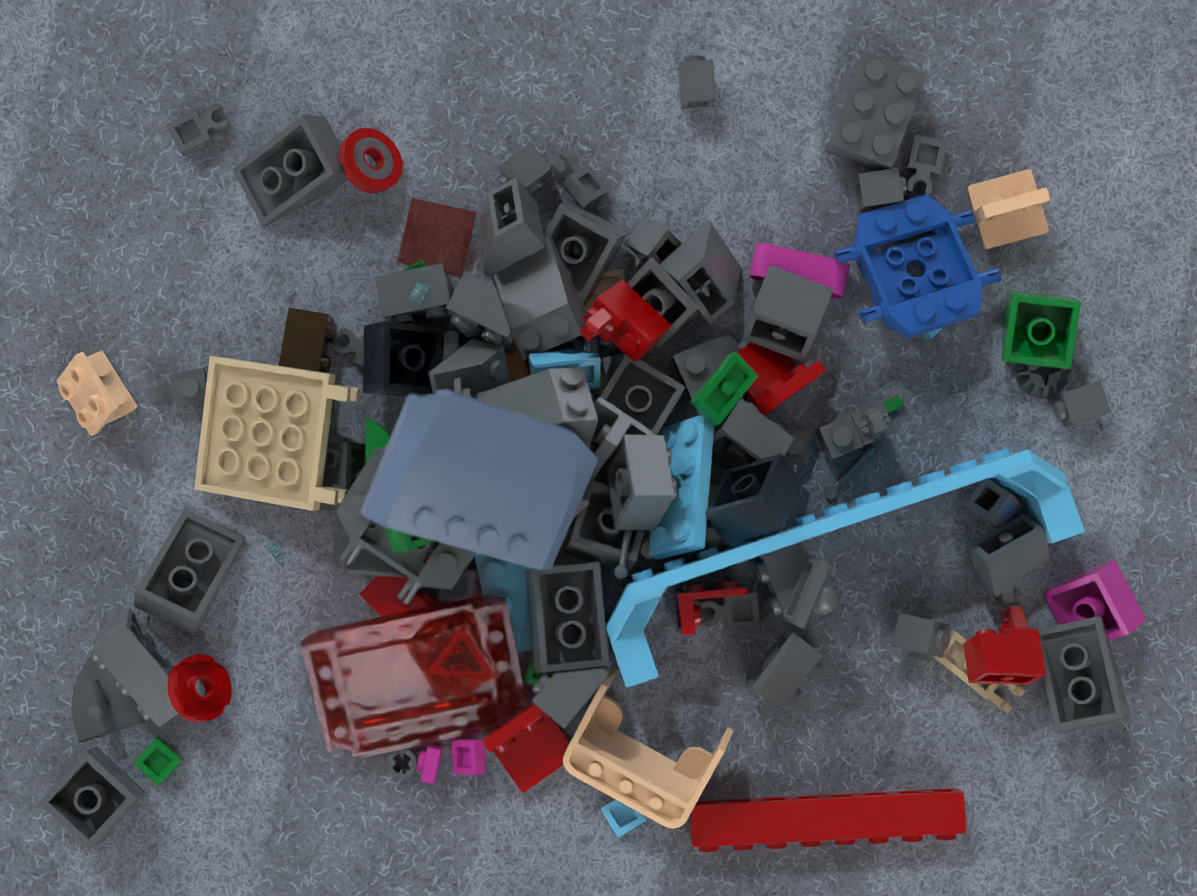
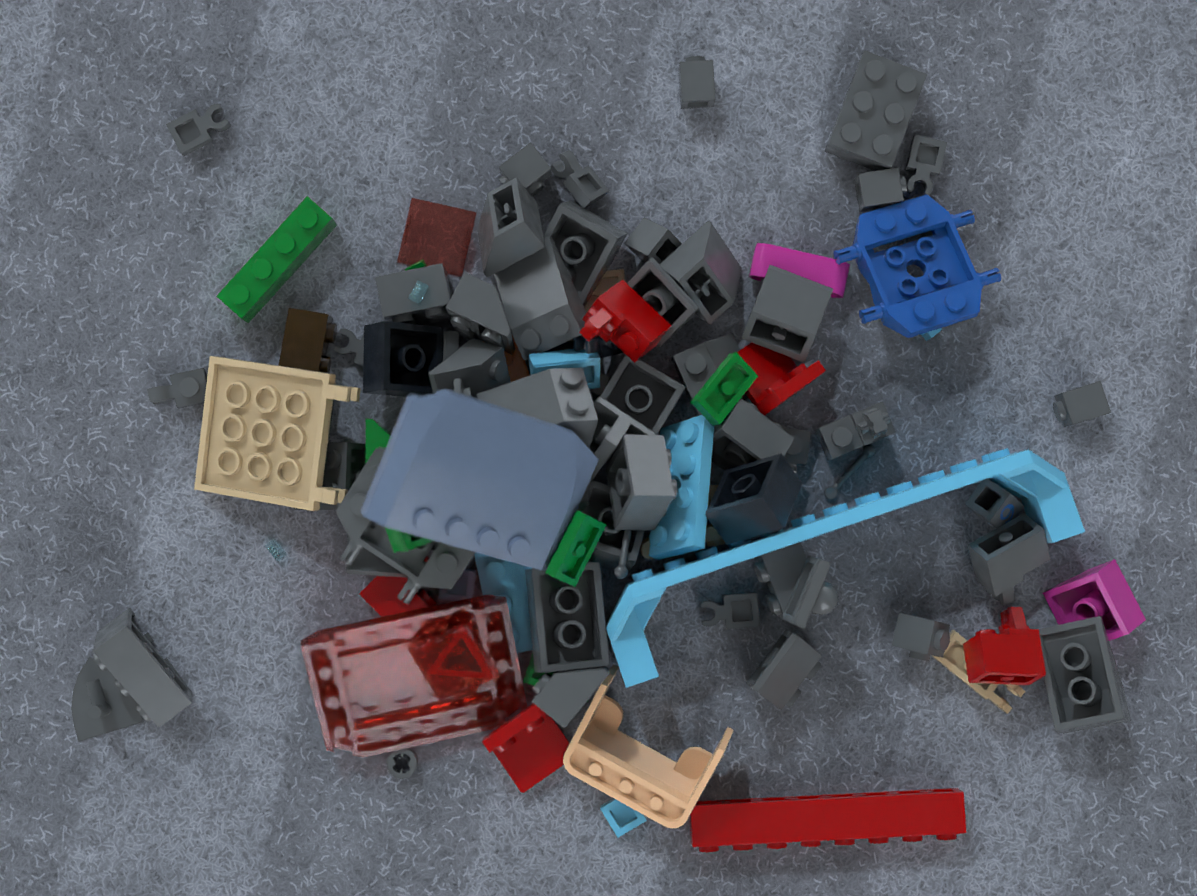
dark grey brick [39,747,146,849] -> none
light nougat bracket [57,351,138,436] -> none
green plate [133,736,184,786] -> none
dark grey slope [134,509,245,636] -> none
red tile [168,654,232,723] -> none
dark grey slope [232,115,348,227] -> none
red tile [338,128,403,194] -> none
dark pink plate [416,744,443,784] -> none
dark pink plate [452,739,486,775] -> none
red bracket [675,581,748,635] -> none
green piece [884,395,904,413] -> none
light nougat bracket [967,169,1050,250] -> none
green slope [1002,290,1081,369] -> none
dark grey gear [1015,363,1071,399] -> none
none -> green brick [216,196,337,323]
none -> green plate [545,510,607,586]

